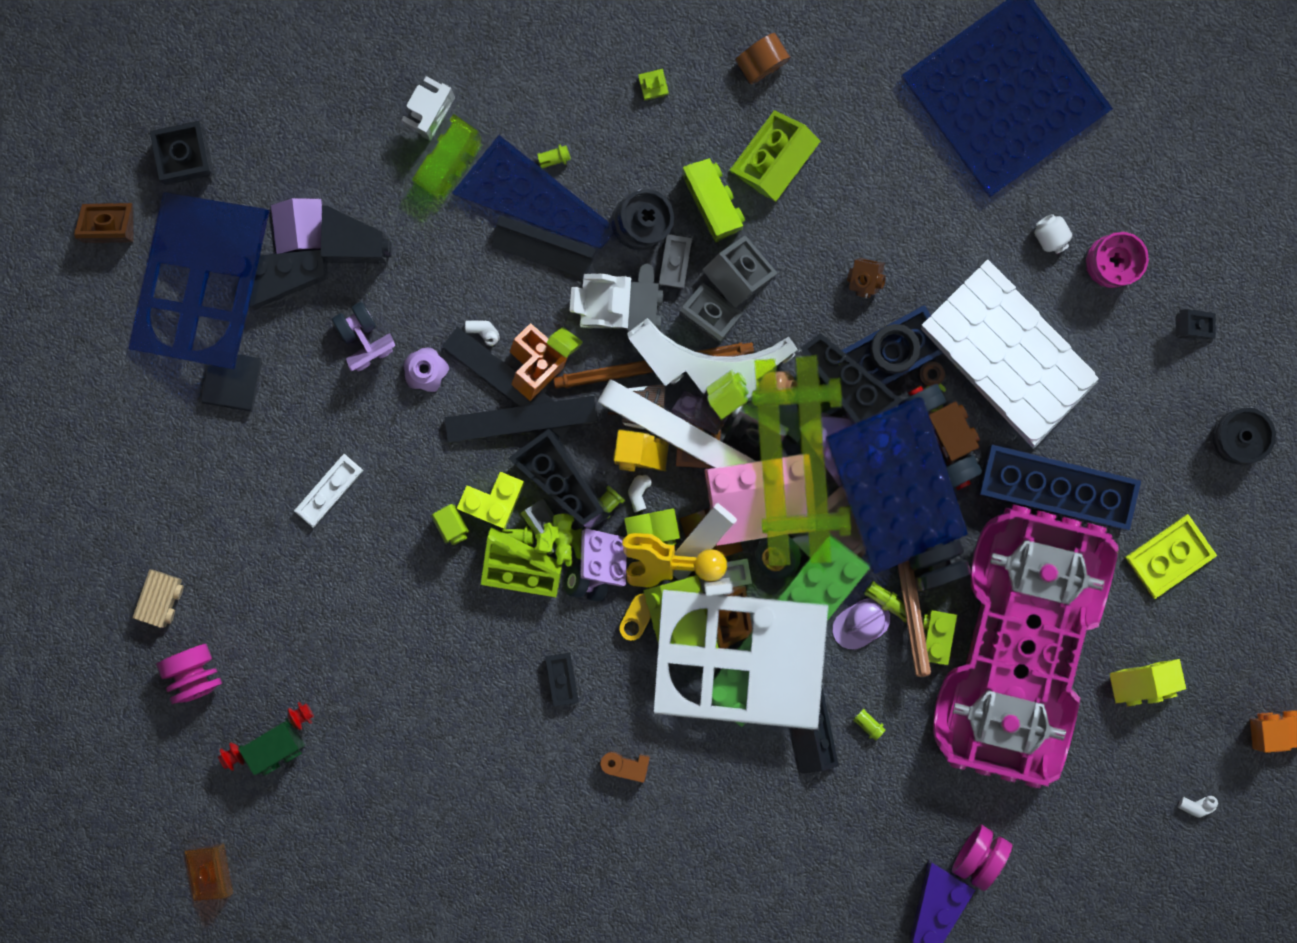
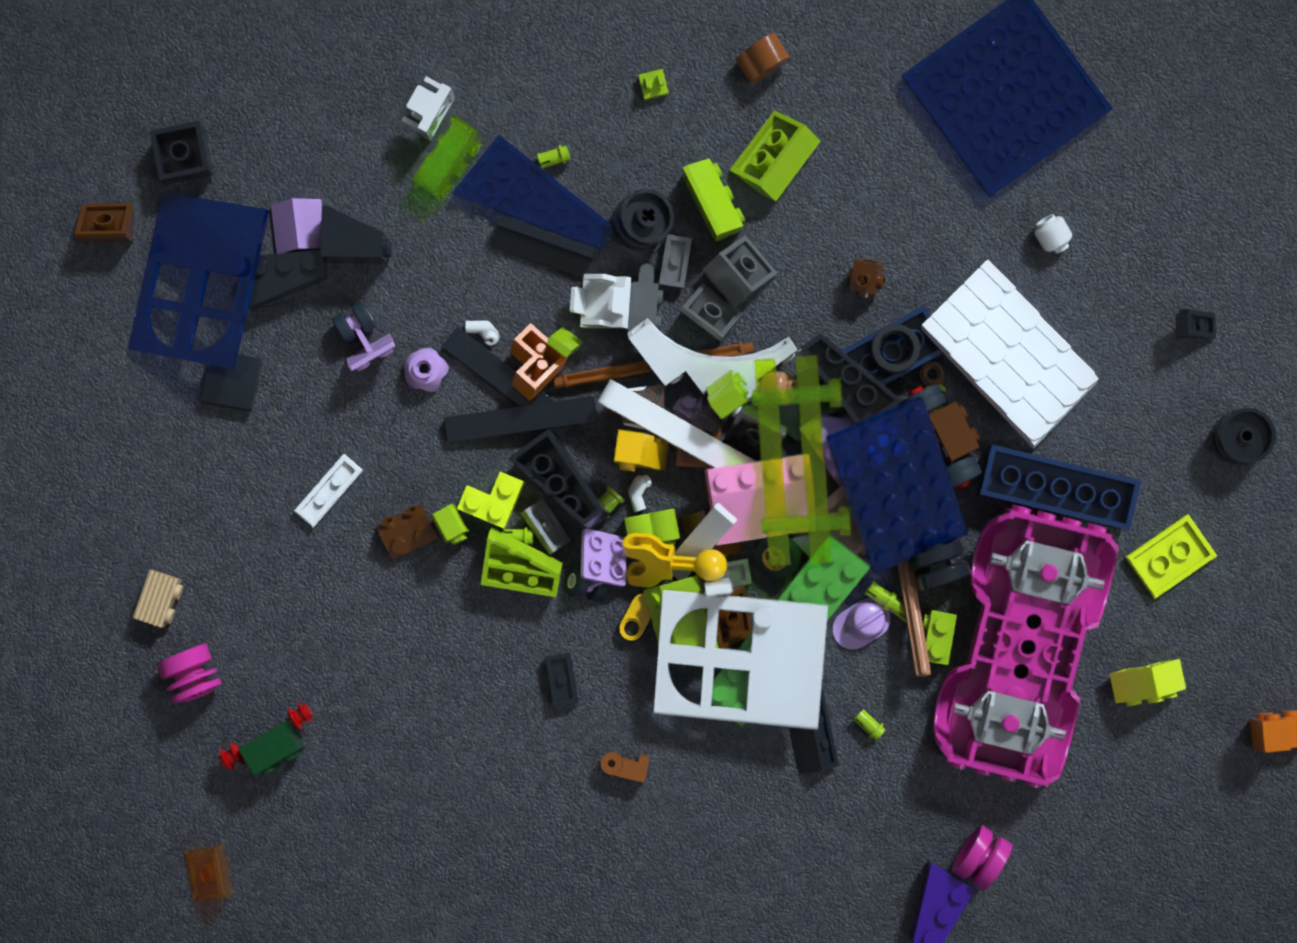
lime animal [534,513,582,567] -> none
dark pink wheel [1086,232,1149,288] -> none
white arm [1178,796,1218,818] -> none
none -> reddish brown bracket [377,504,438,560]

